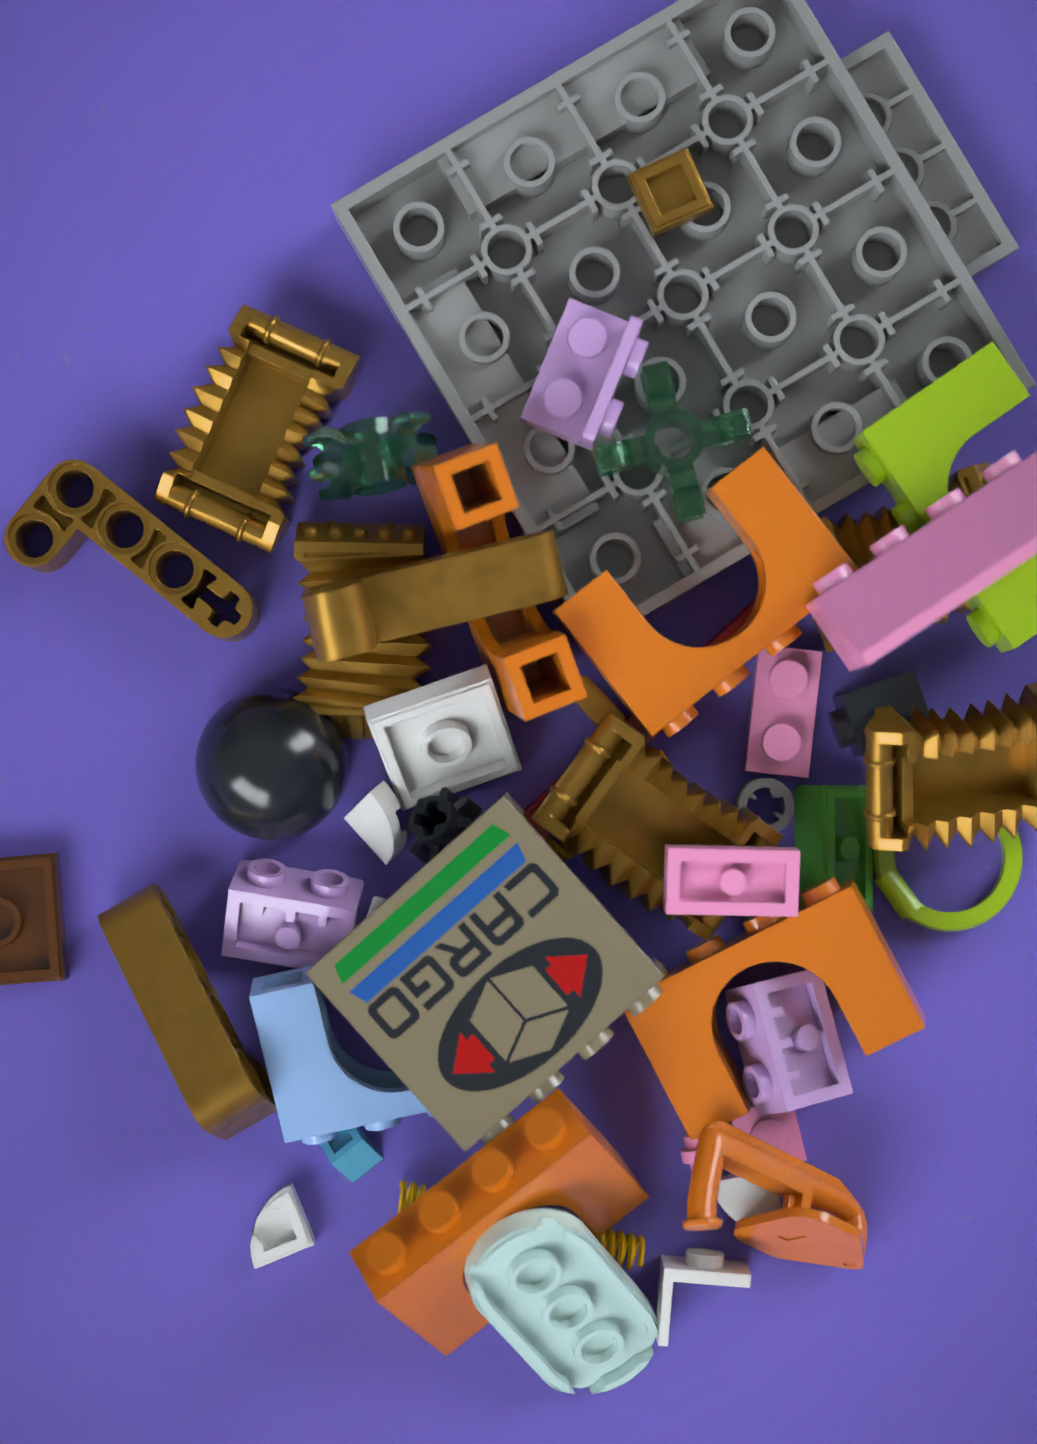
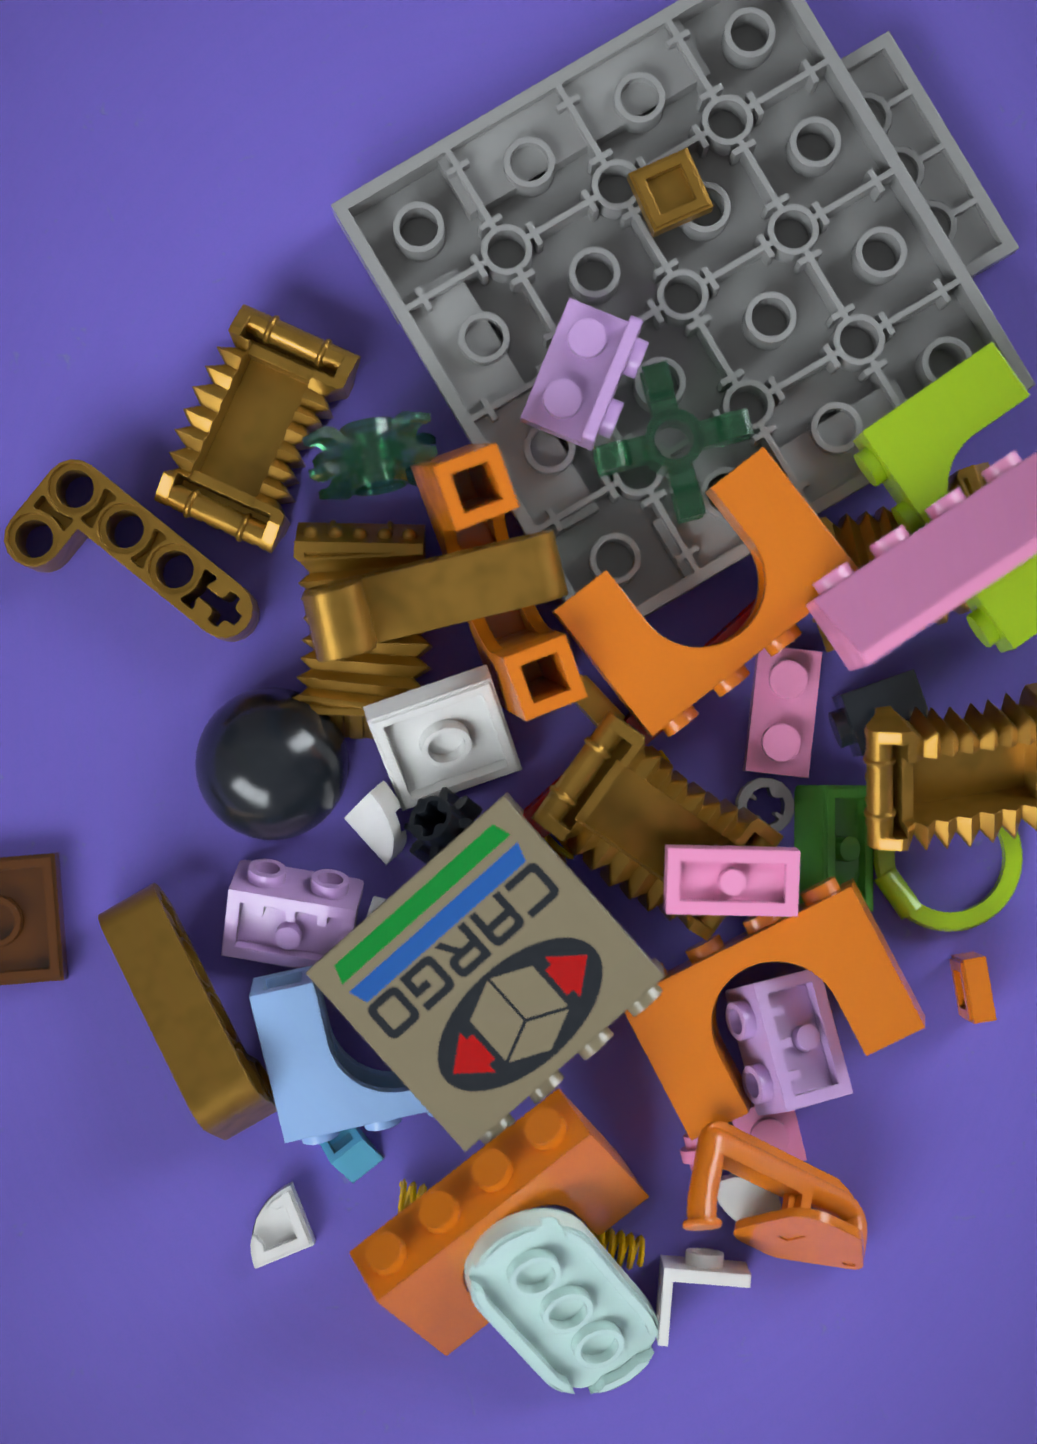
none -> orange tile [949,951,997,1024]

